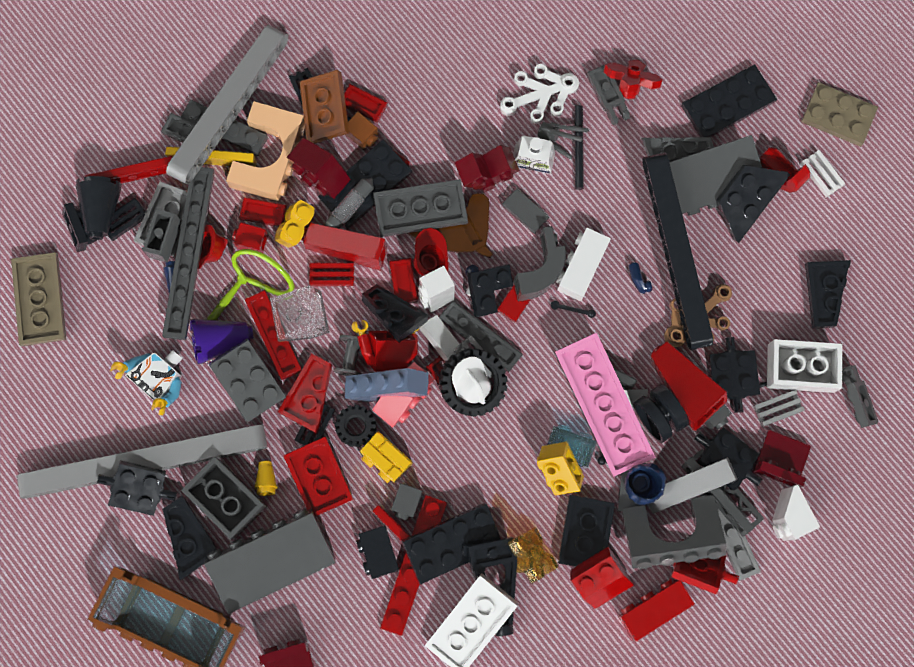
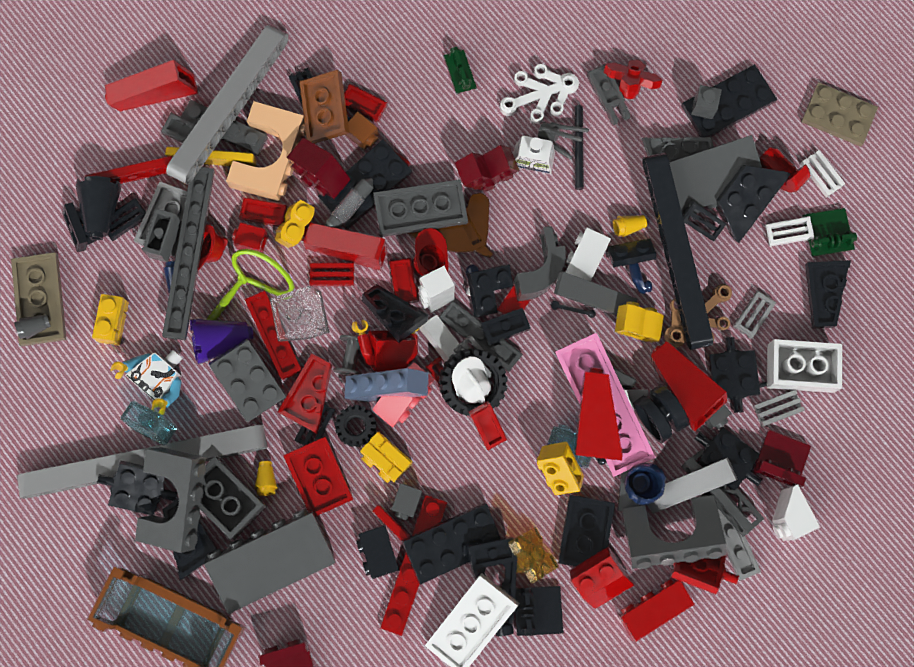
dark grey tile [502,189,549,234] -> none
dark grey hinge [842,365,878,428] -> none
none -> dark grey cone [14,314,51,339]
none -> yellow brick [92,294,129,346]
none -> red slope [105,60,198,111]
none -> clear light blue brick [120,401,177,446]
none -> dark grey arch [135,447,206,553]
none -> dark green hinge [444,47,477,94]
none -> red tile [468,401,507,450]
none -> black plate [481,308,531,345]
none -> black hinge [515,586,564,636]
none -> dark grey tile [554,272,638,316]
none -> red slope [574,368,623,461]
none -> black plate [608,238,656,268]
none -> yellow cone [613,215,647,237]
none -> yellow brick [615,302,664,343]
none -> black tile [683,200,727,242]
none -> dark grey brick [691,85,722,119]
none -> light grey tile [733,291,776,339]
none -> white tile [765,216,814,247]
none -> dark green hinge [802,208,857,257]

